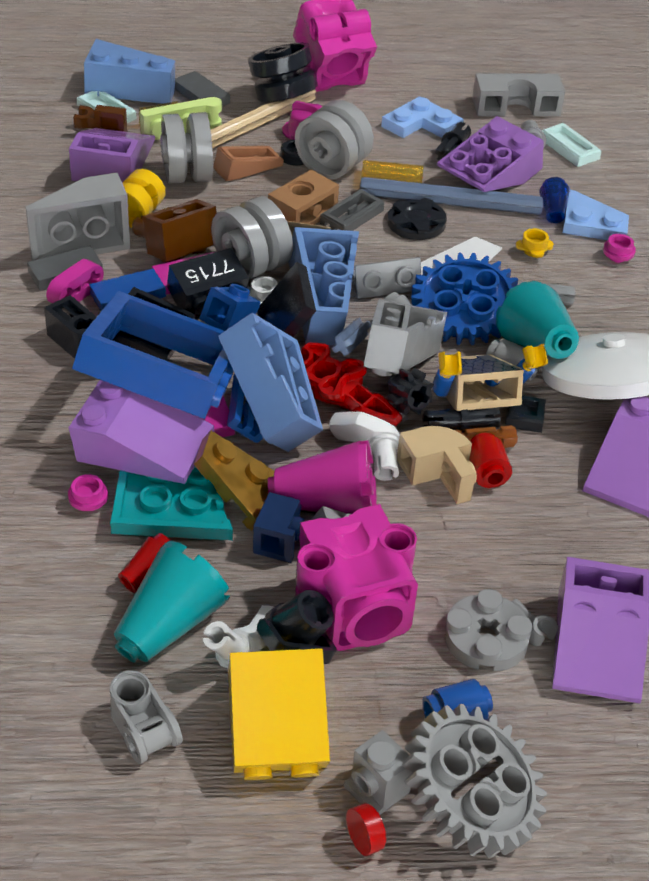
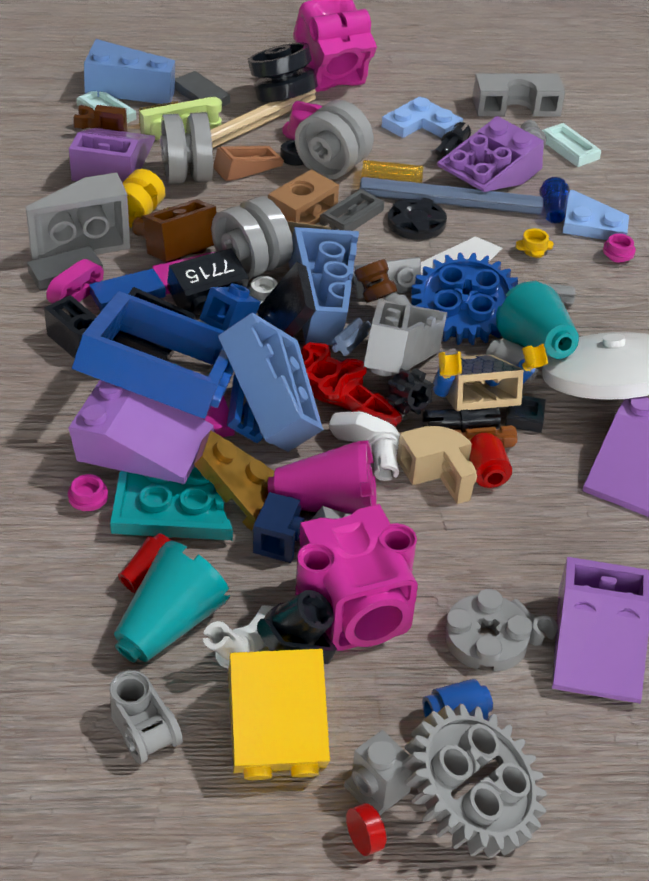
none -> reddish brown wheel [354,259,398,303]

